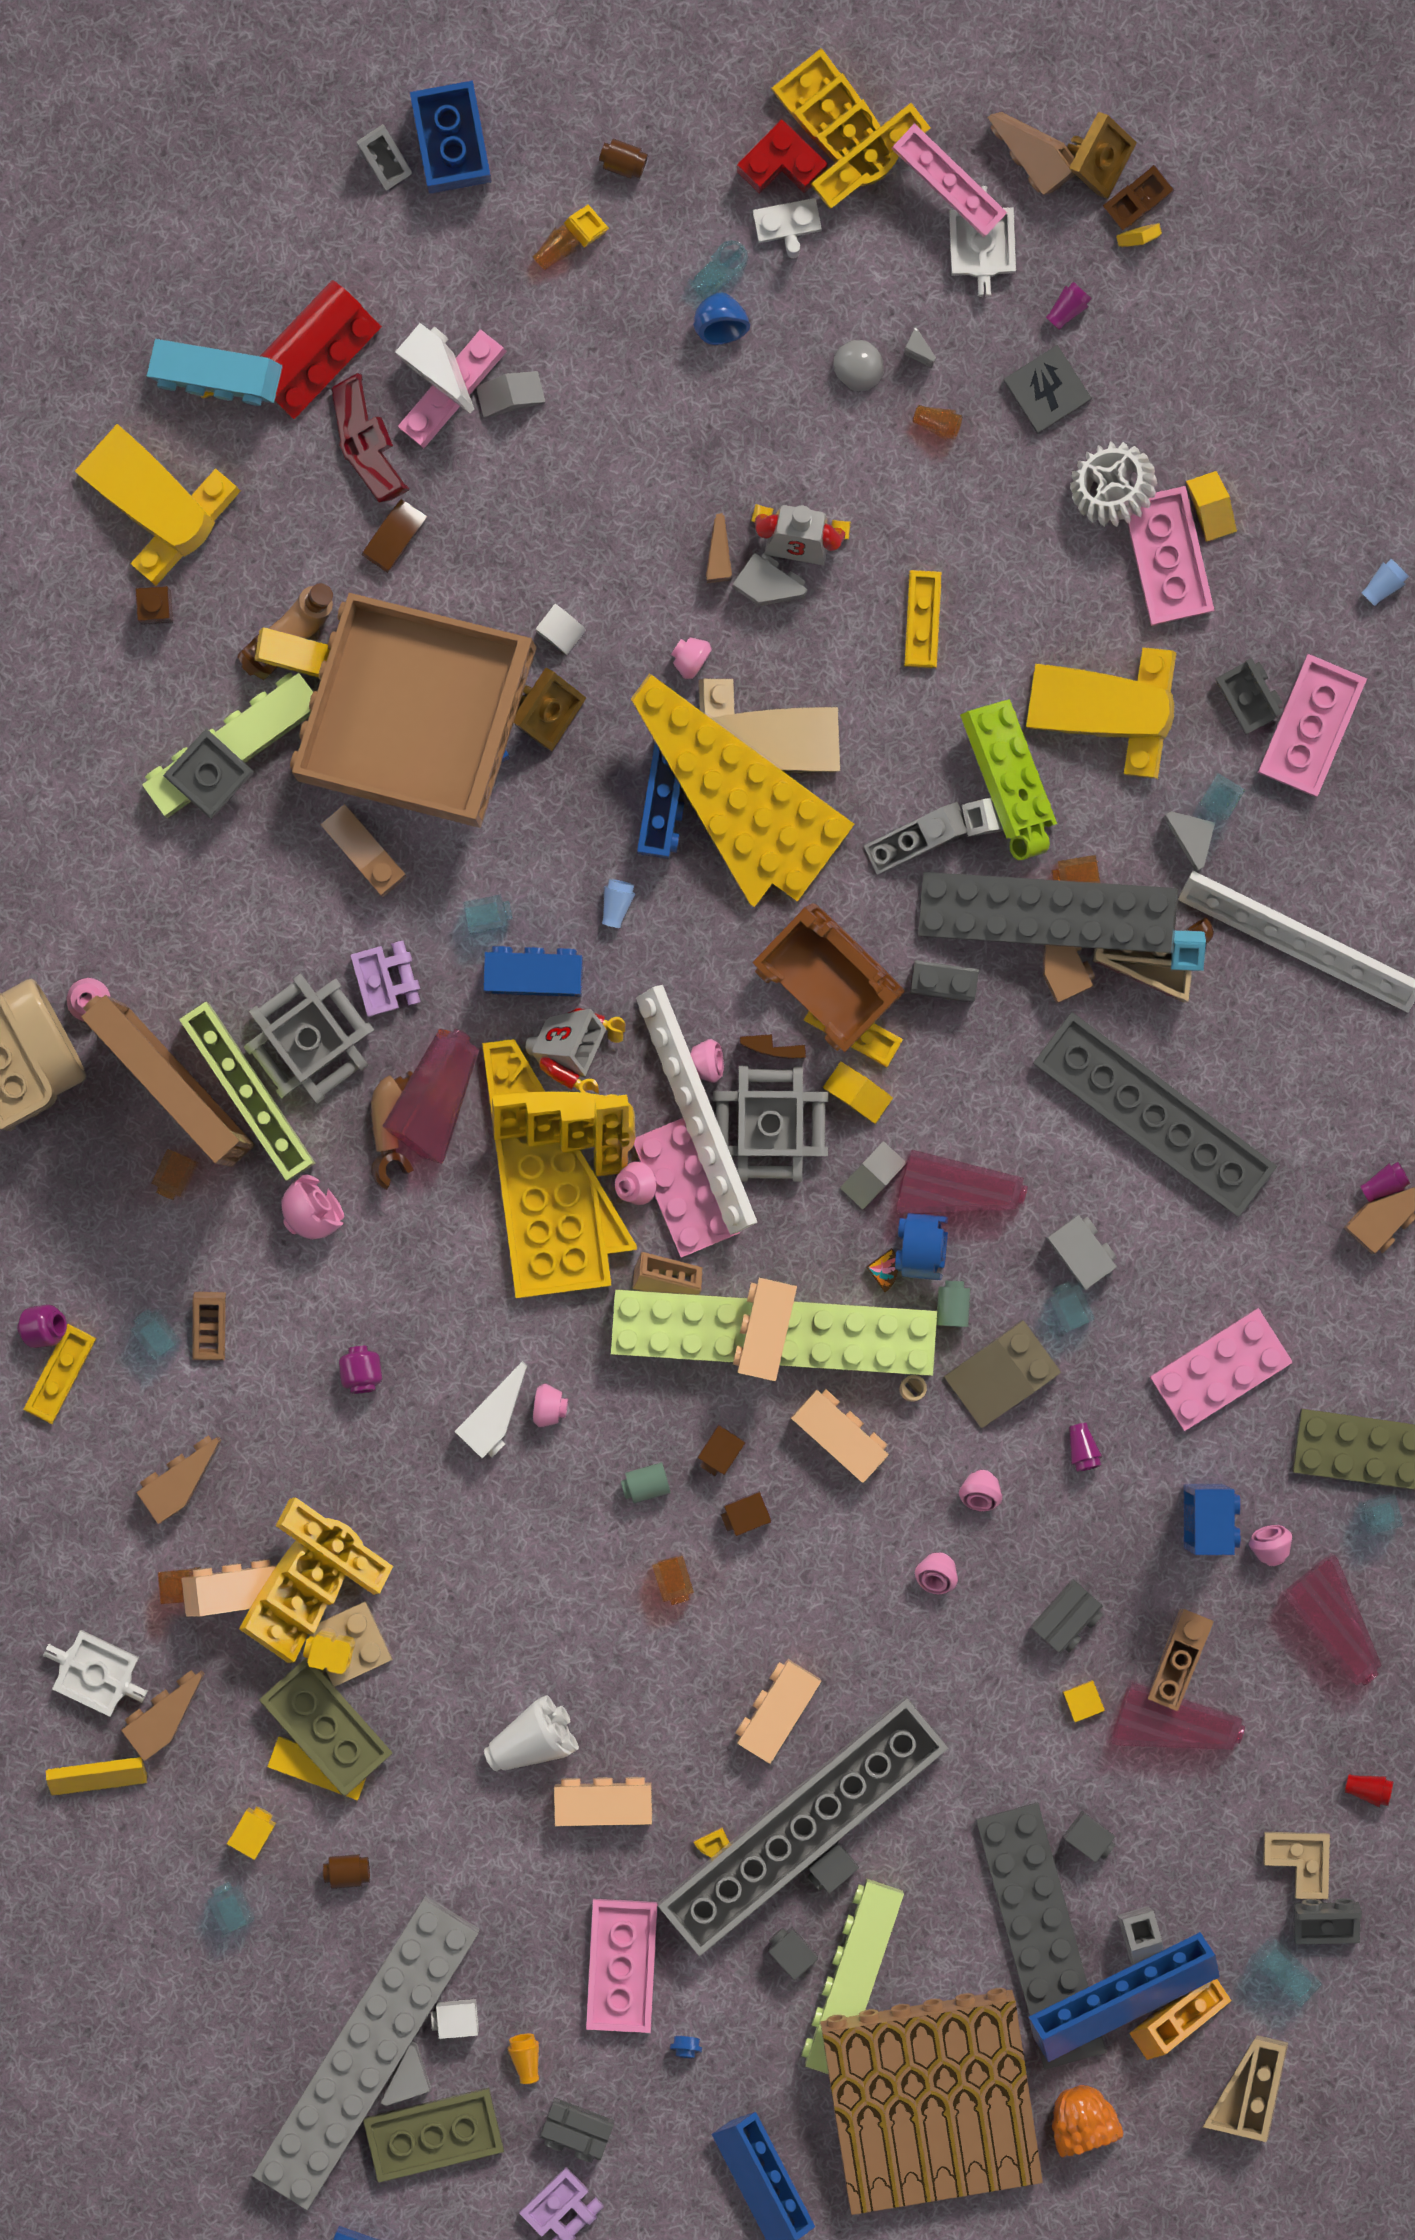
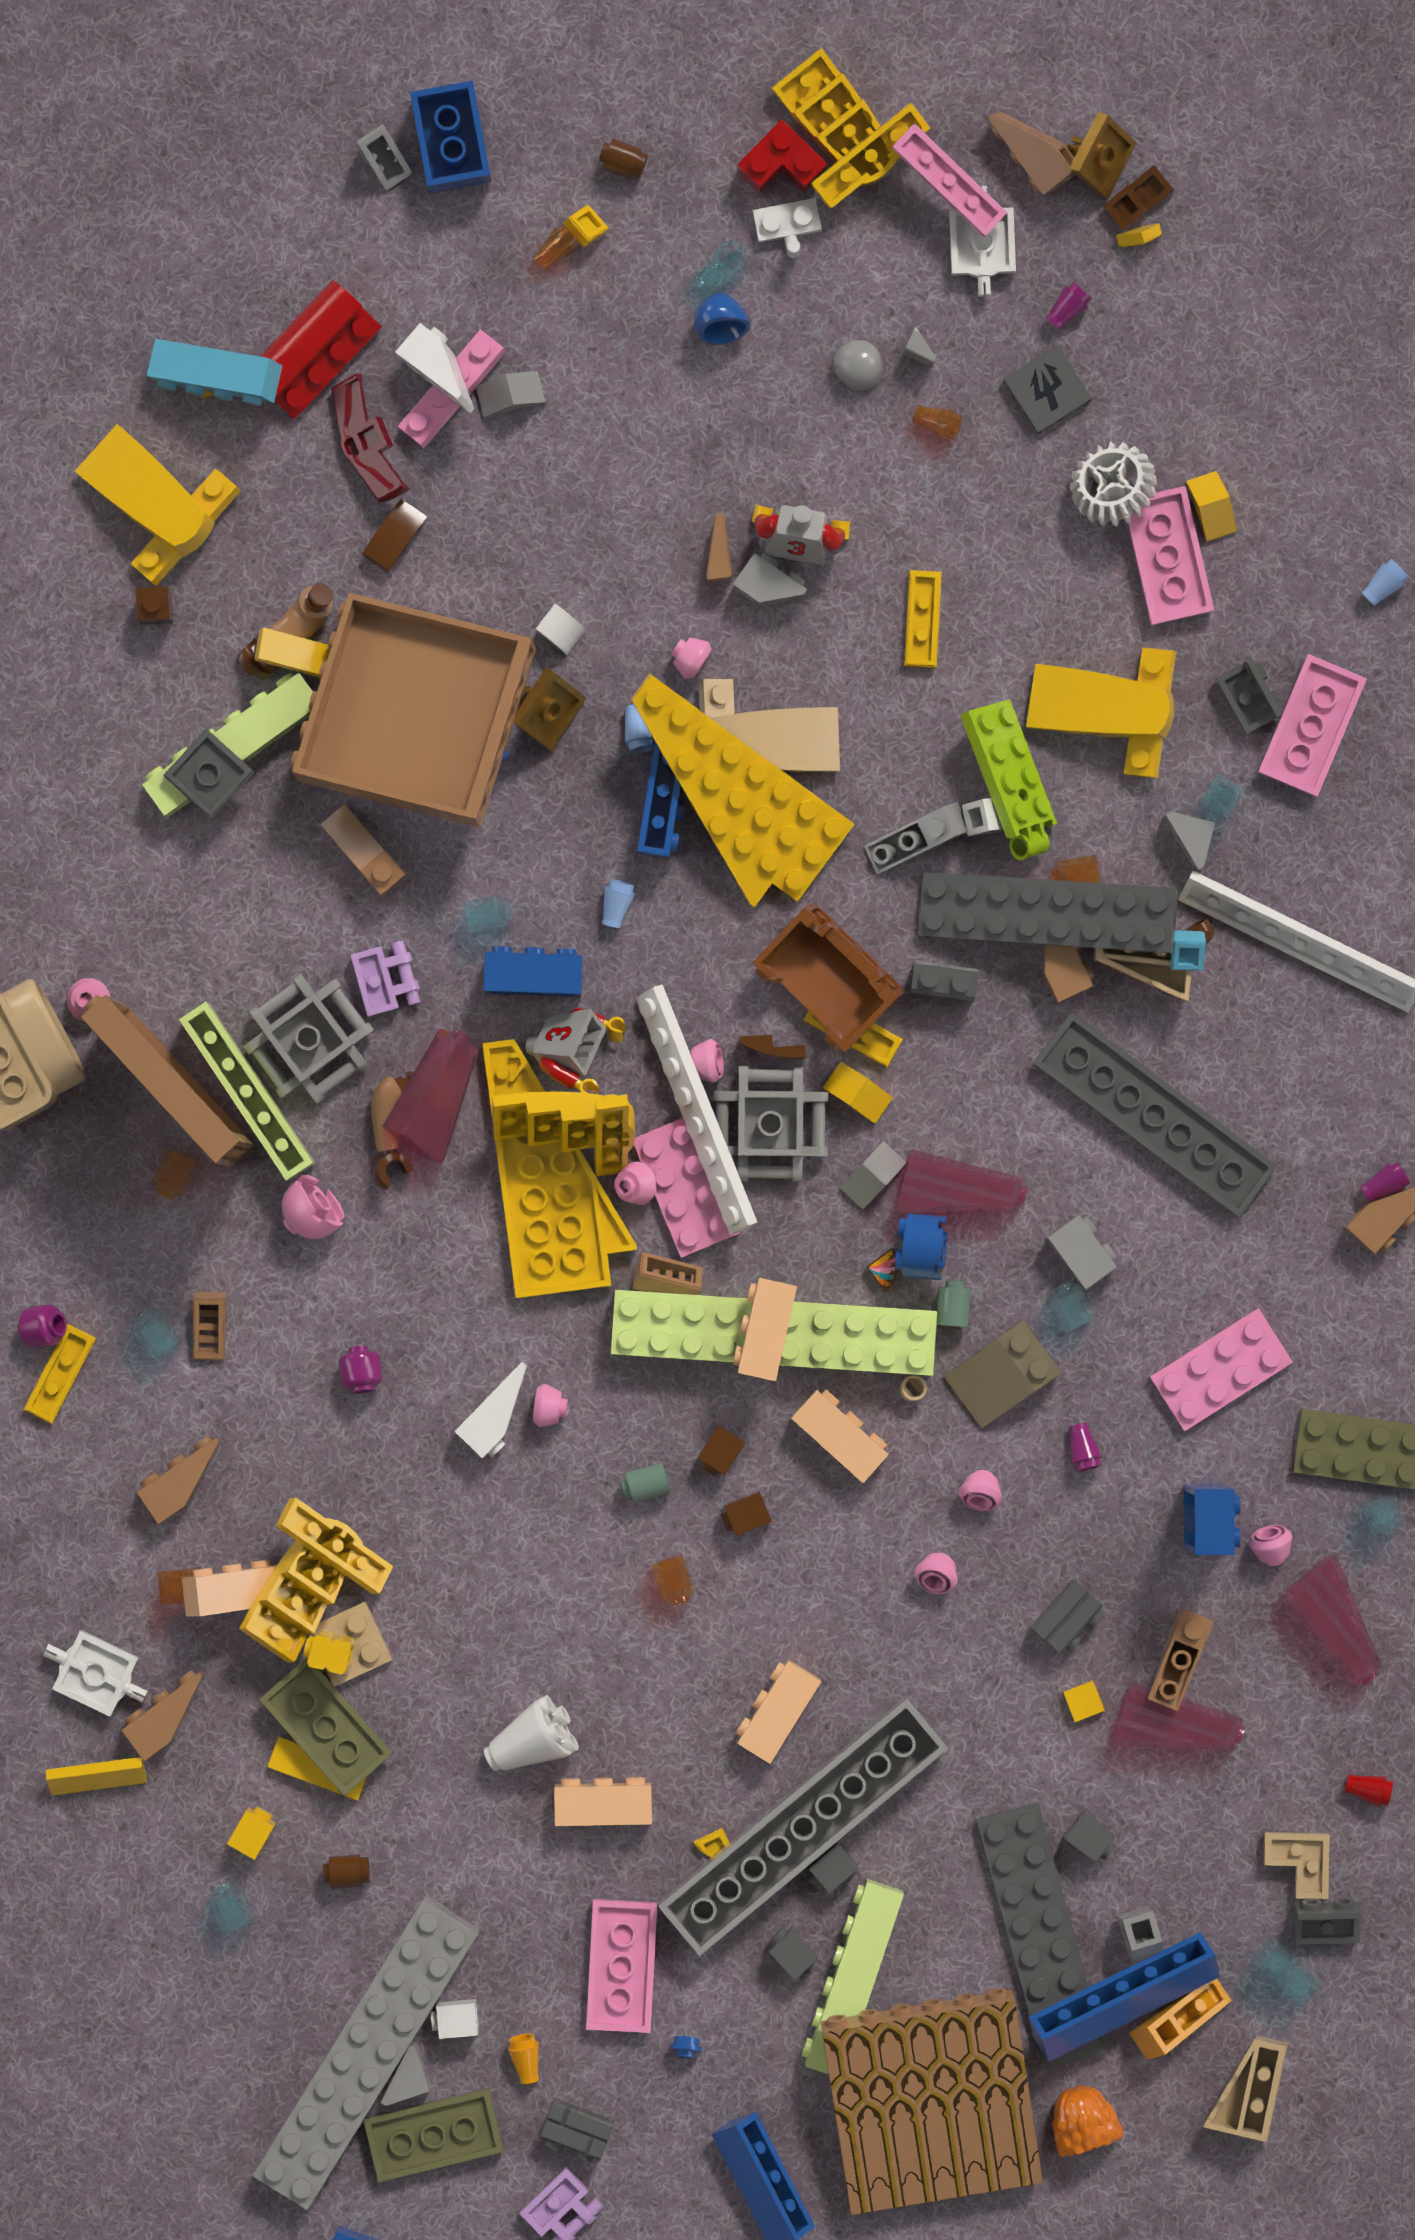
none -> light blue cone [624,705,654,754]

